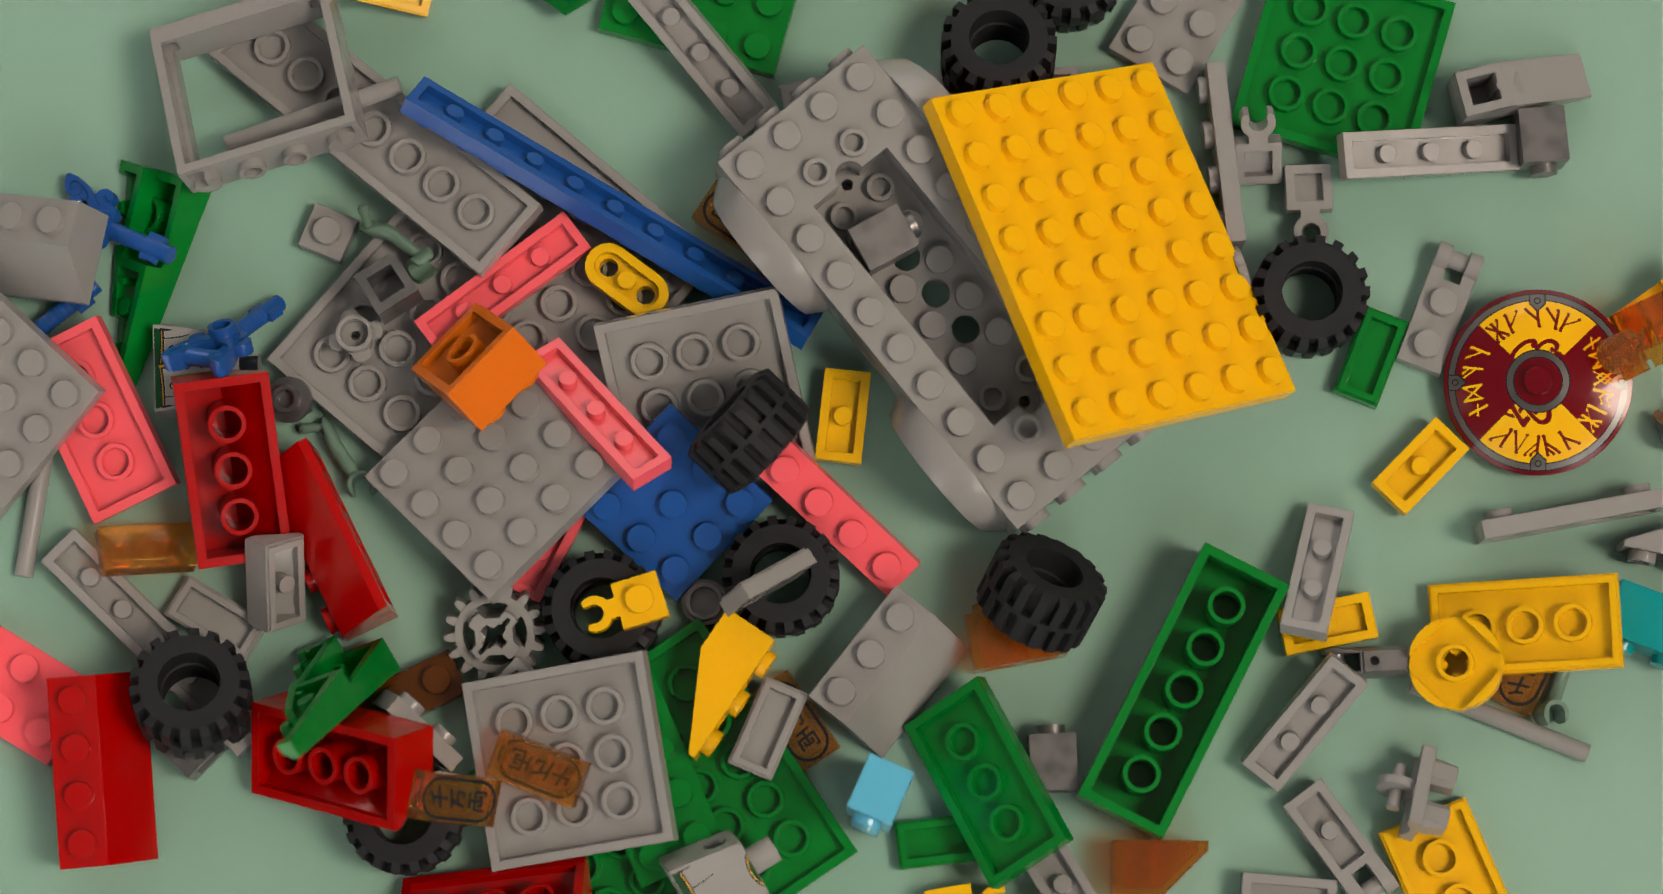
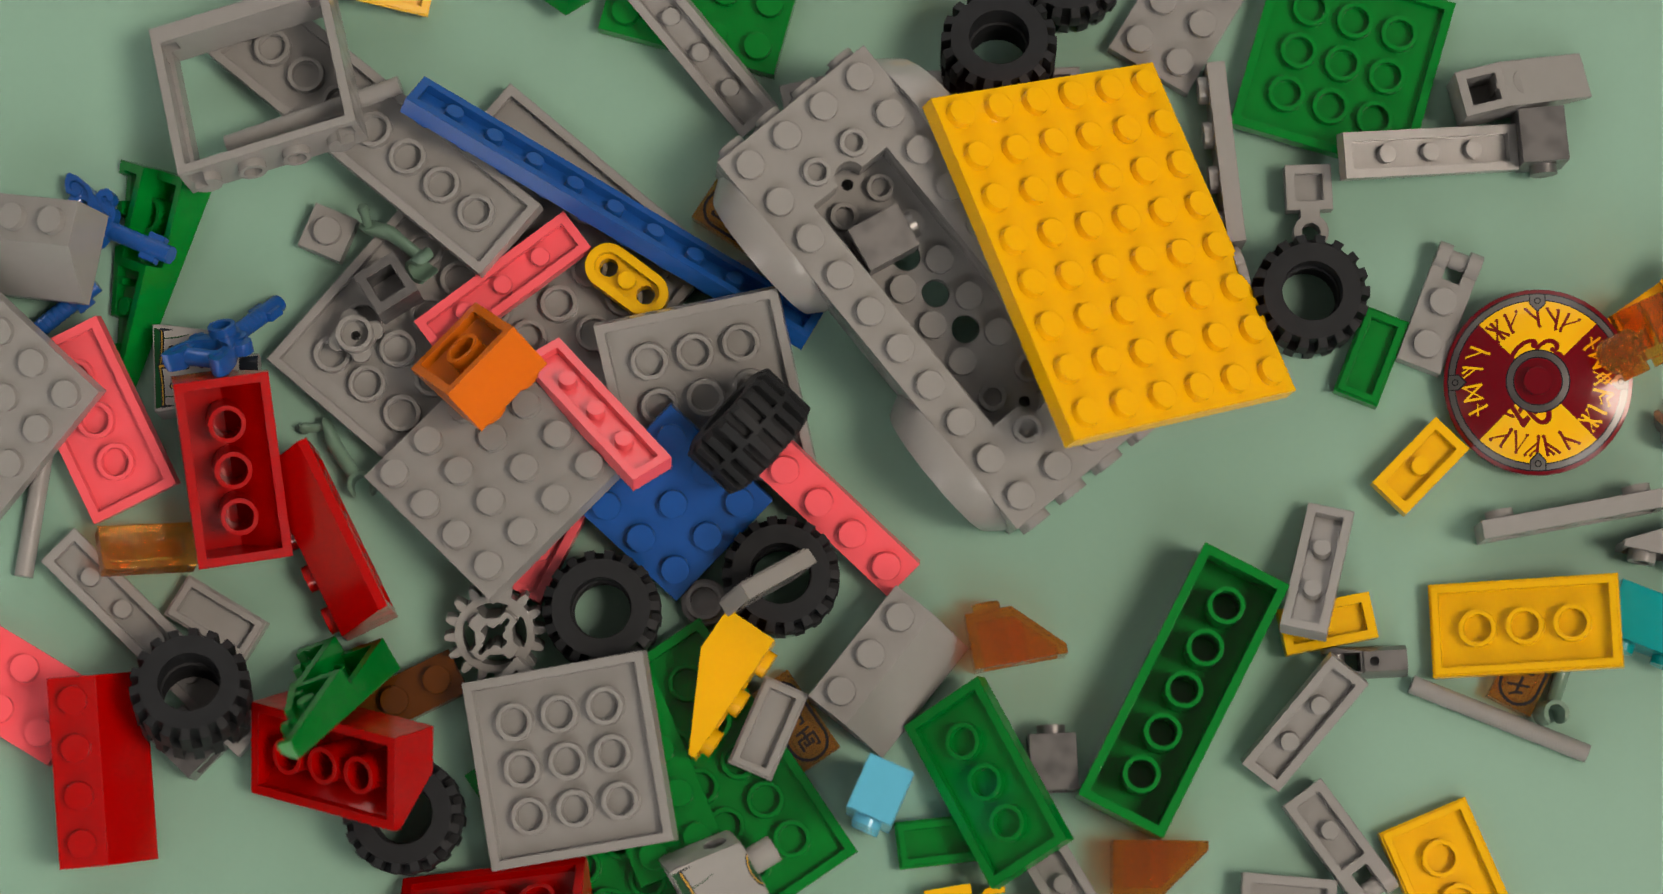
light grey slope [245,533,306,633] -> none
flat silver plate [270,376,312,423] -> none
light grey plate [372,689,463,772] -> none
clear orange tile [406,769,502,827] -> none
clear orange tile [485,729,592,809] -> none
yellow plate [581,570,670,634] -> none
yellow plate [815,367,871,466] -> none
black tyre [976,532,1107,653] -> none
light grey plate [1234,105,1282,185] -> none
light grey hips [1376,744,1459,841] -> none
yellow plate [1409,617,1506,712] -> none

